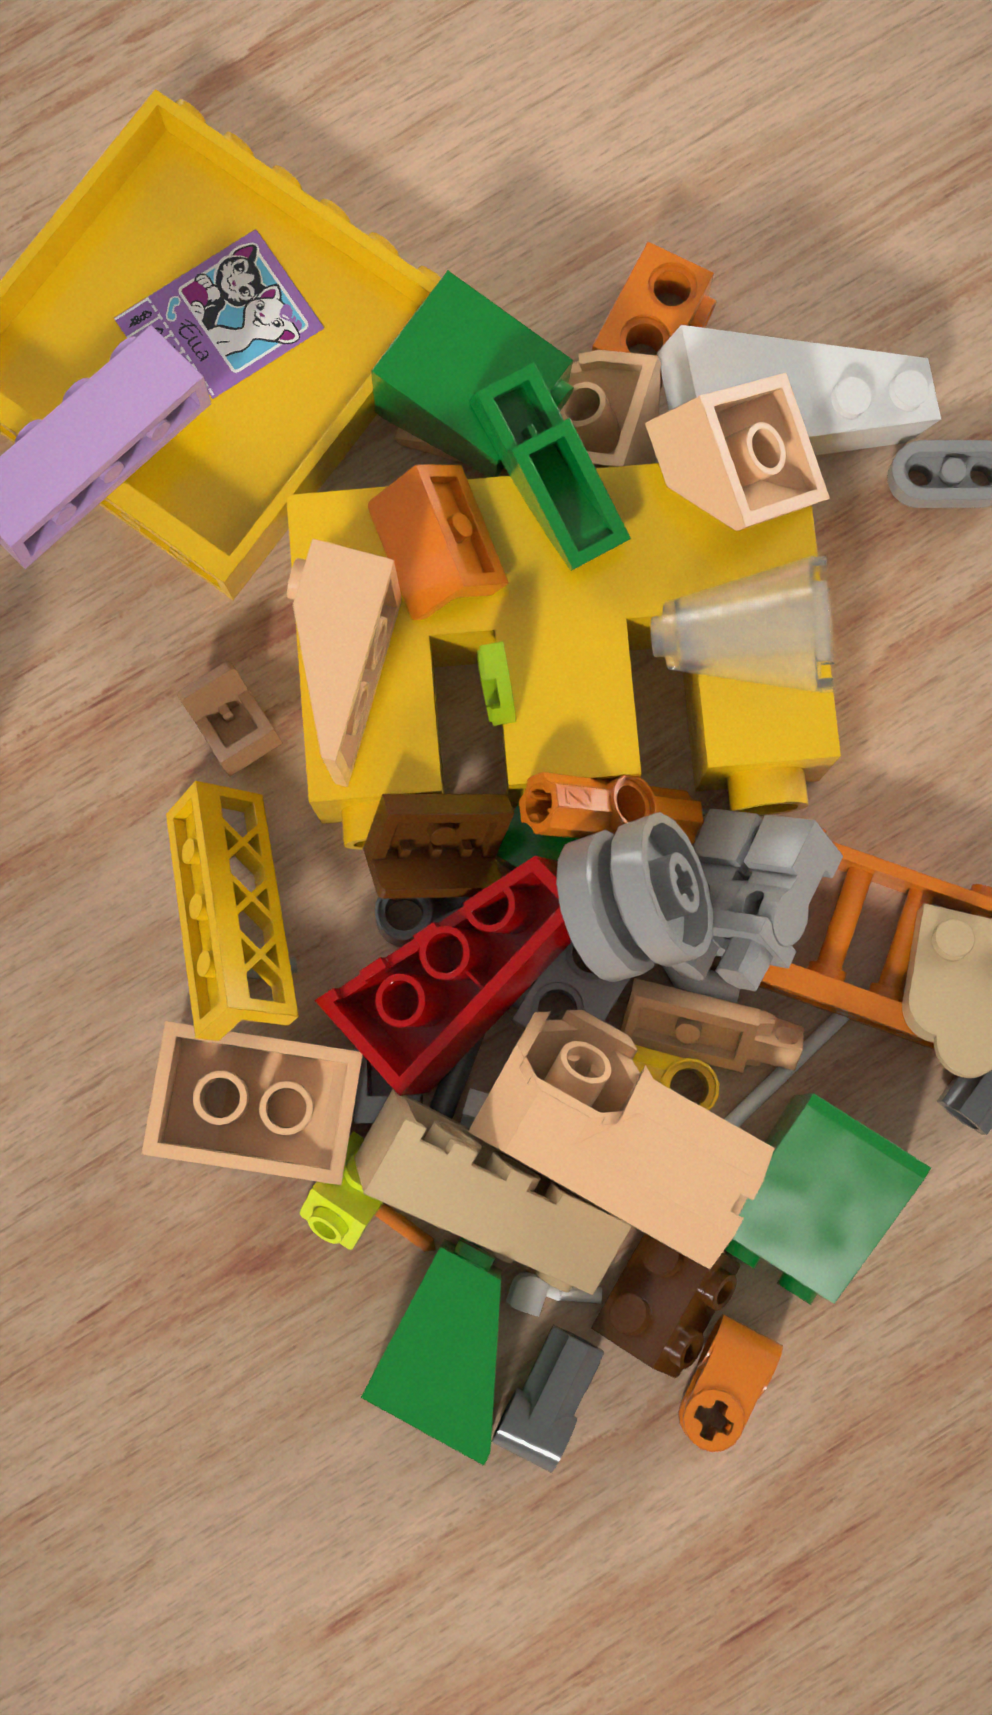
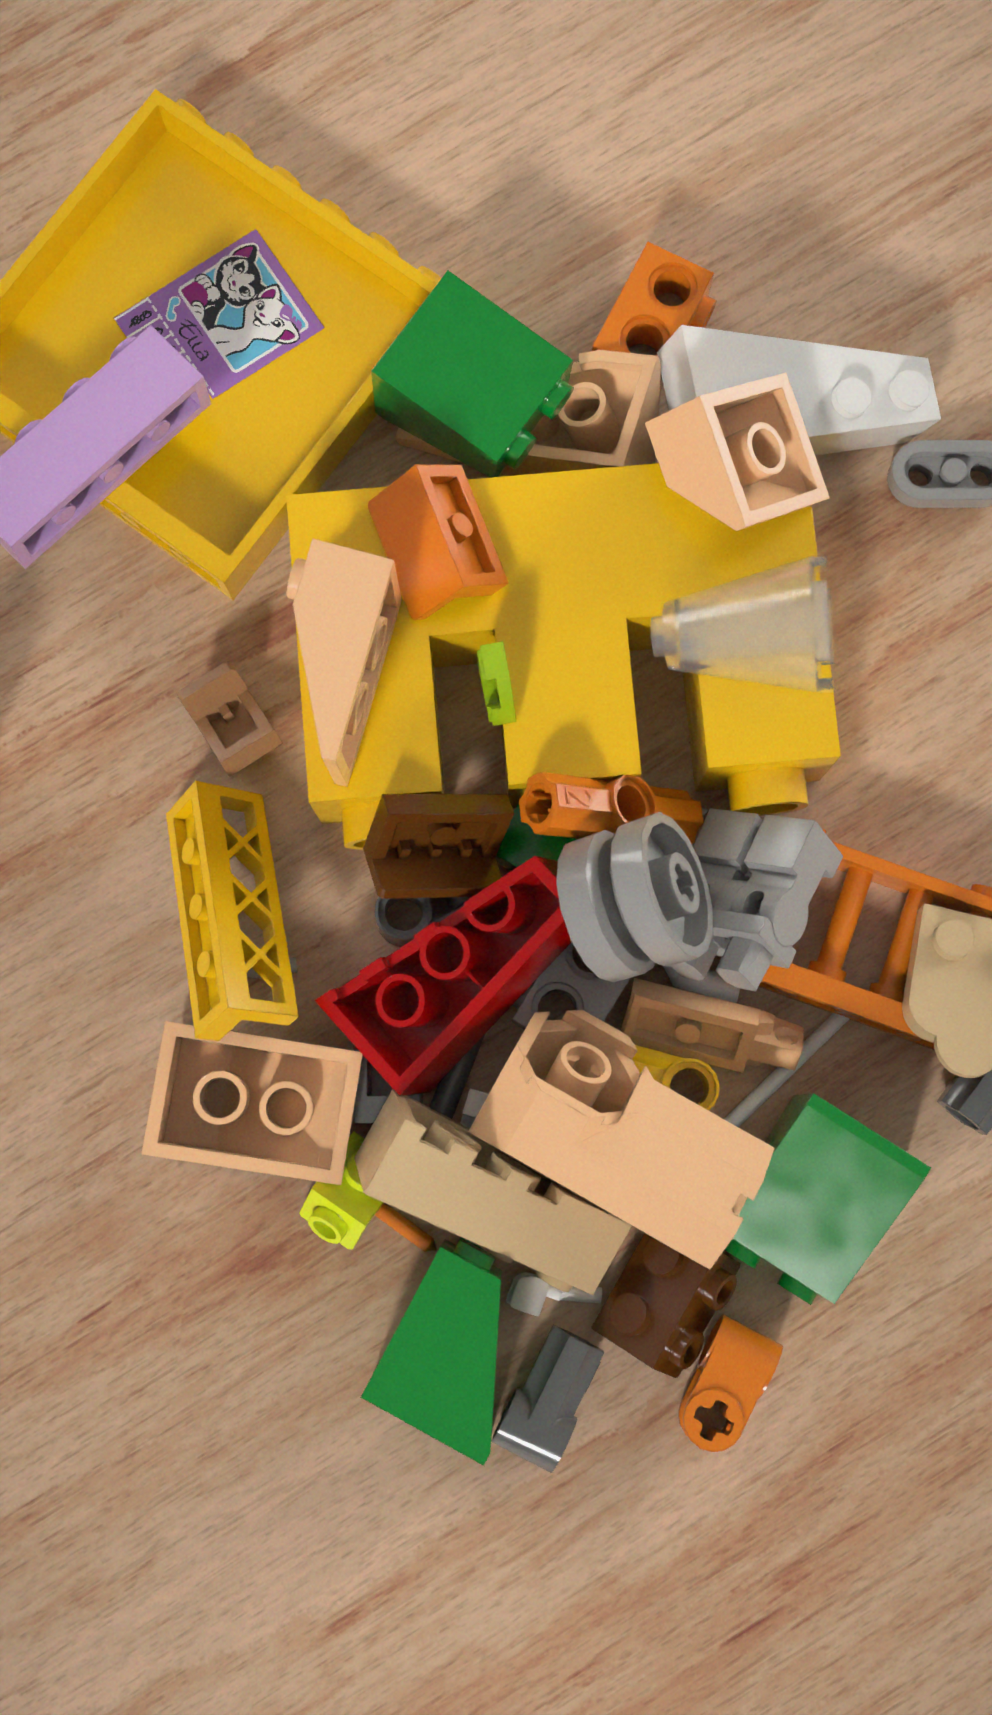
green slope [469,362,631,571] -> none

